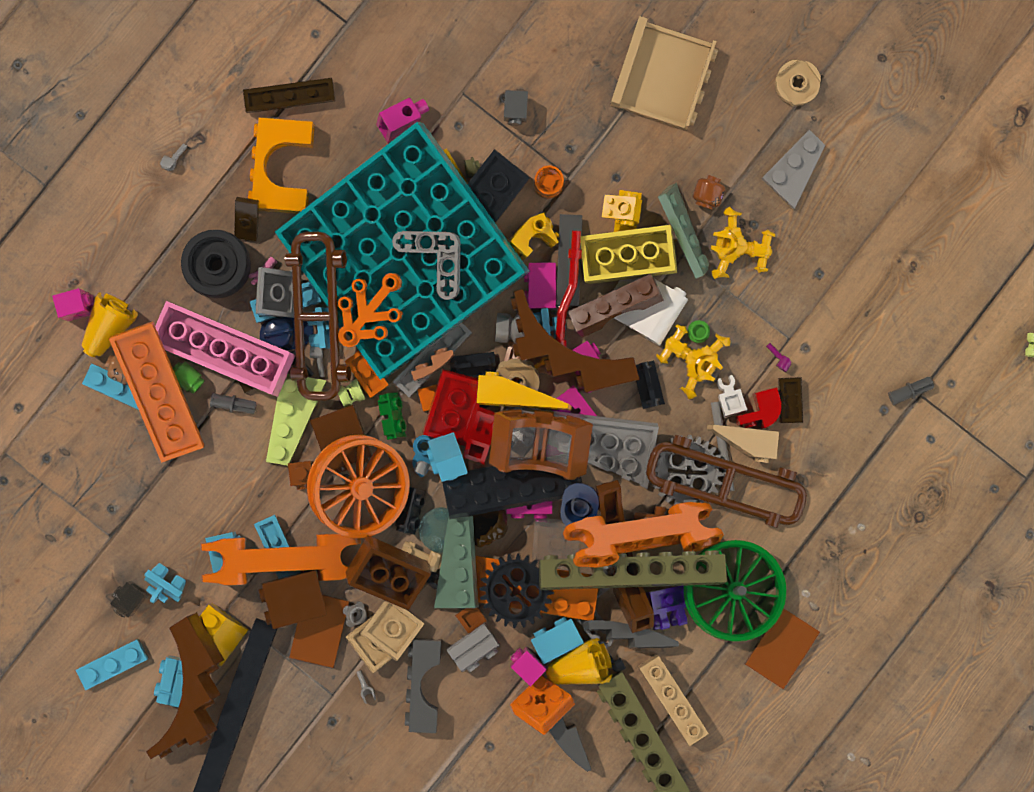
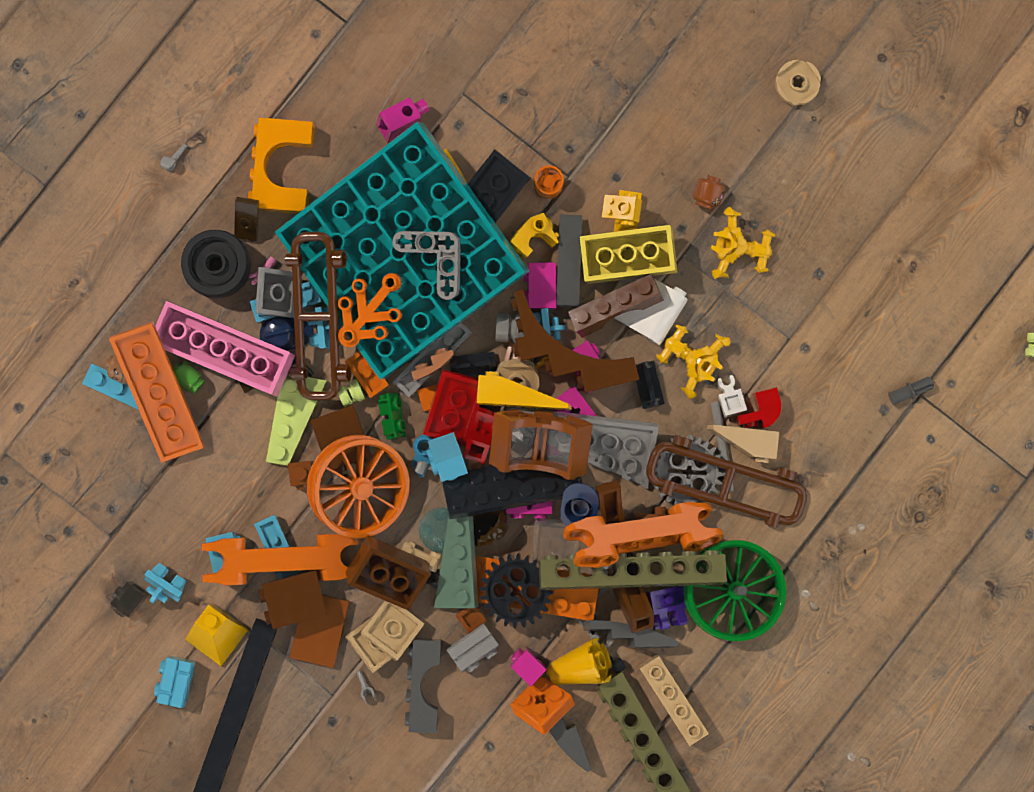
dark pink brick [52,288,94,321] -> none
medium azure plate [76,639,148,690] -> none
yellow cone [81,292,138,358] -> none
reddish brown arch [146,612,224,760] -> none
dark grey axle [210,393,257,414] -> none
dark brown plate [243,78,336,113] -> none
light grey hand [310,346,325,377] -> none
light grey plate [343,601,367,627] -> none
black hinge [395,487,426,535] -> none
olive plate [464,157,480,178] -> none
dark grey brick [504,90,528,126] -> none
medium azure brick [531,617,584,665] -> none
red bar [555,230,582,347] -> none
tan panel [610,16,718,130] -> none
sand green wing [658,183,709,278] -> none
bright green plate [687,320,710,343] -> none
dark orange tile [744,609,820,689] -> none
light grey wing [761,130,825,210] -> none
magenta hand [766,343,791,372] -> none
dark brown plate [778,377,803,423] -> none

